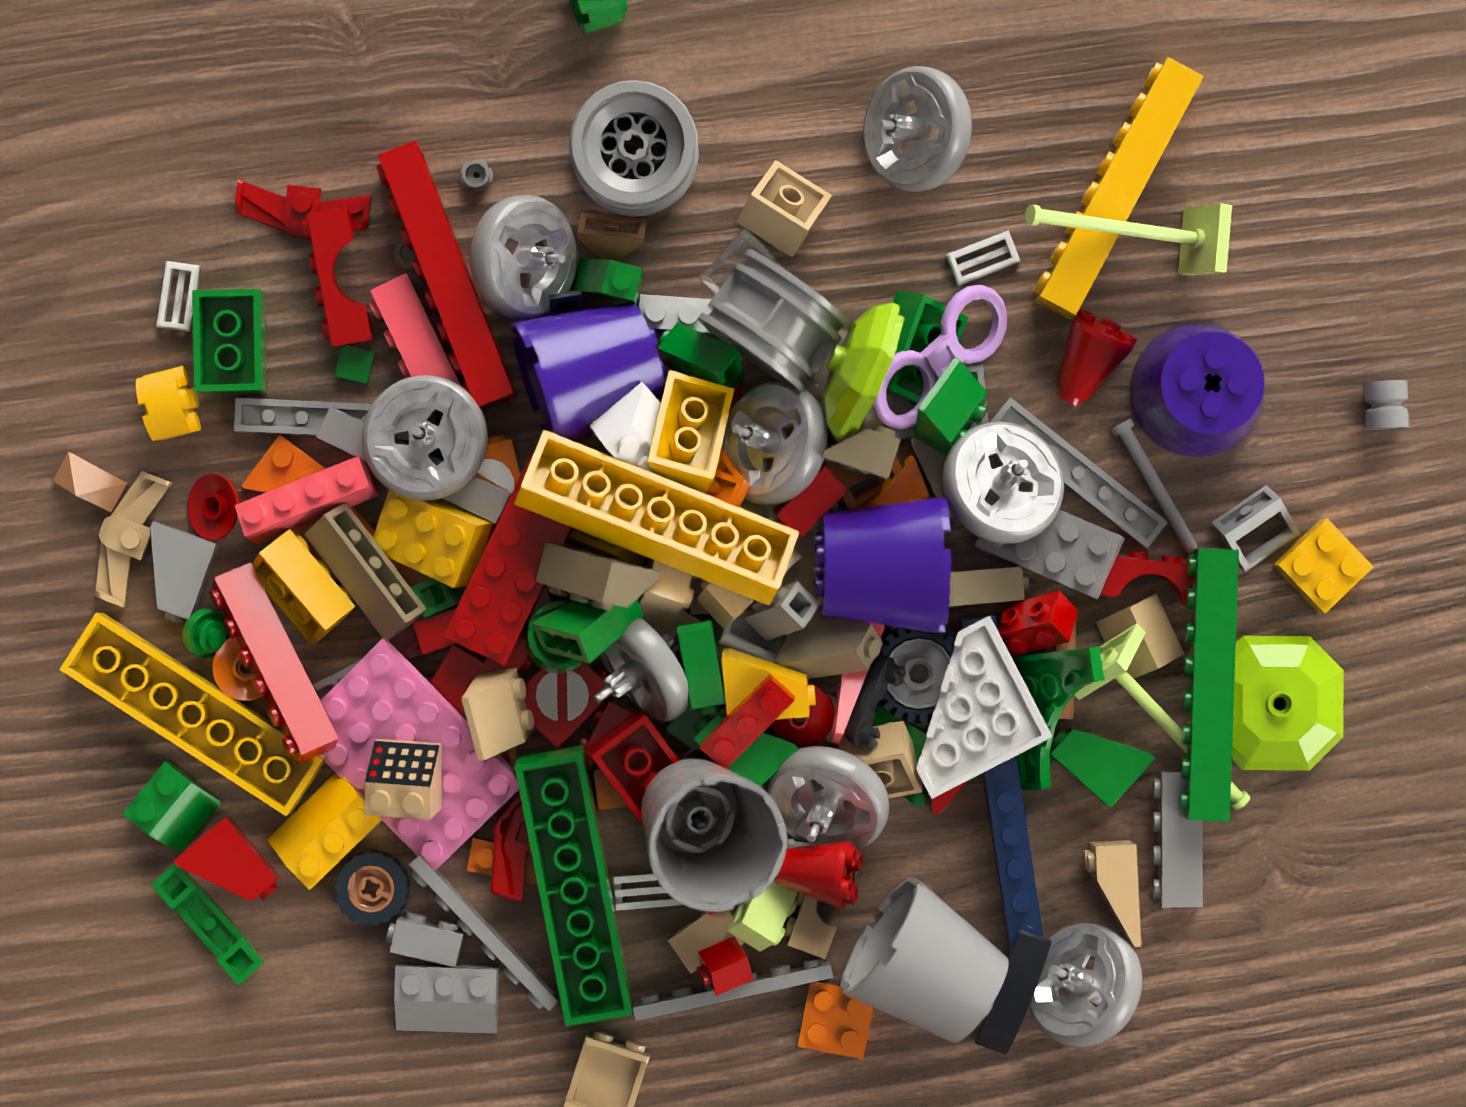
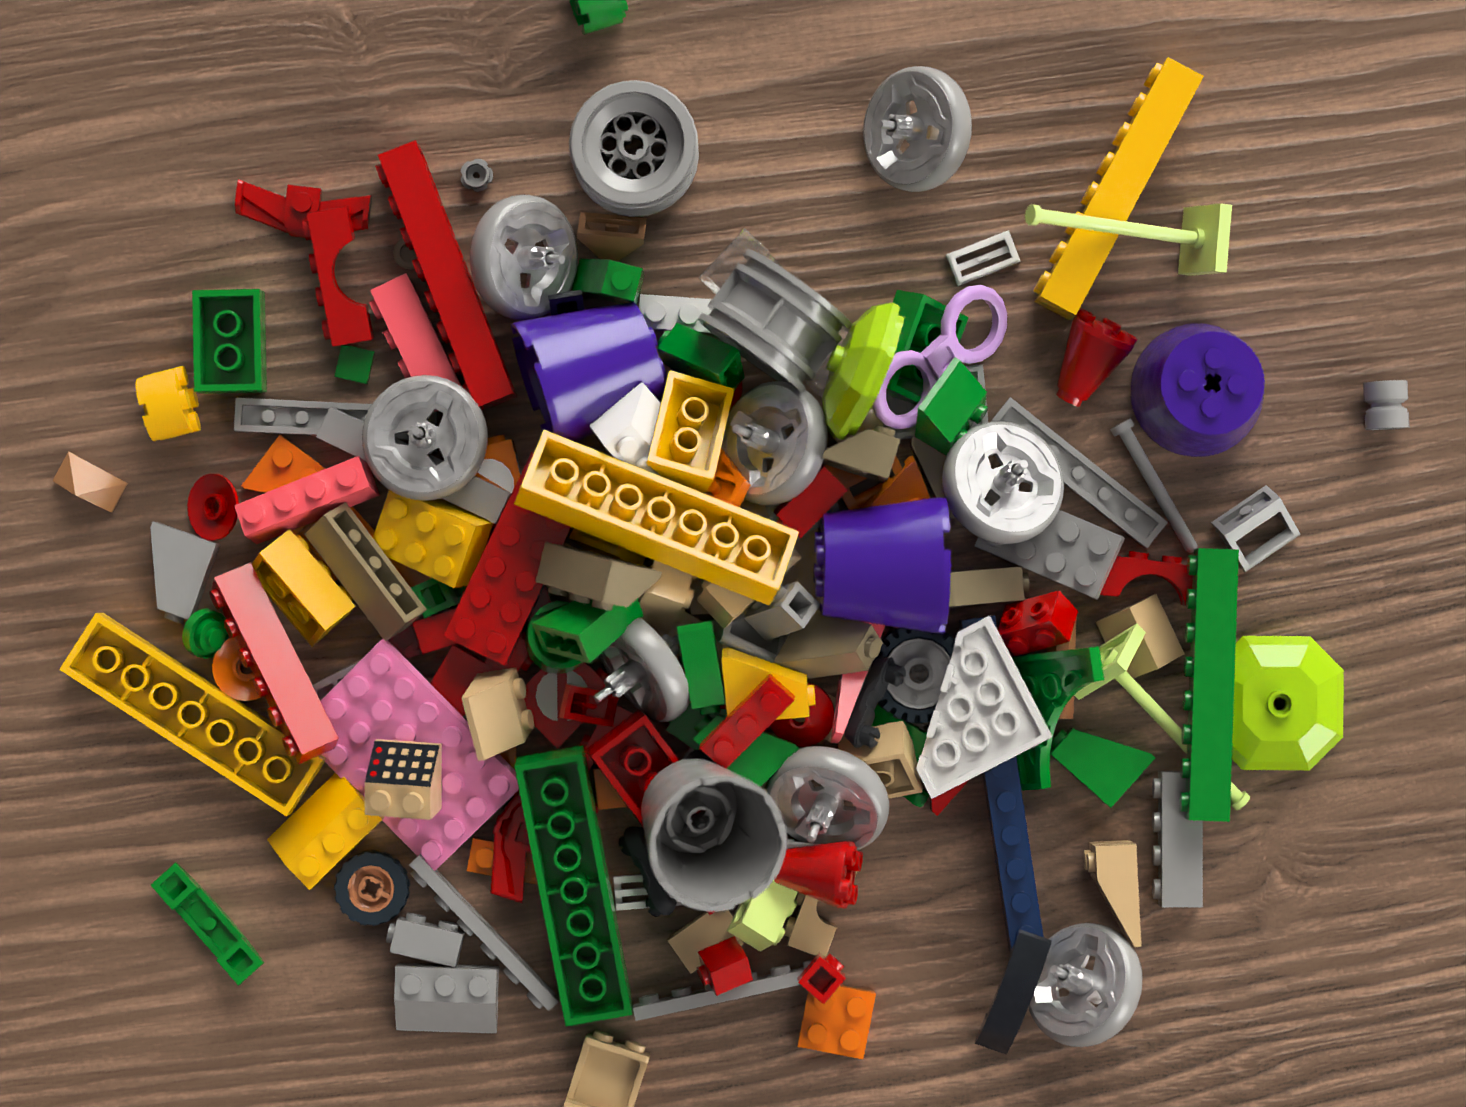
tan plate [94,471,173,607] -> none
green slope [123,760,223,854] -> none
white tile [156,261,201,333] -> none
red slope [174,816,281,901] -> none
tan slope [736,160,832,257] -> none
light grey cone [840,877,1009,1043] -> none
yellow brick [1272,518,1373,614] -> none
none -> red slope [559,683,619,727]
none -> black piece [618,826,678,917]
none -> red brick [797,953,846,1004]

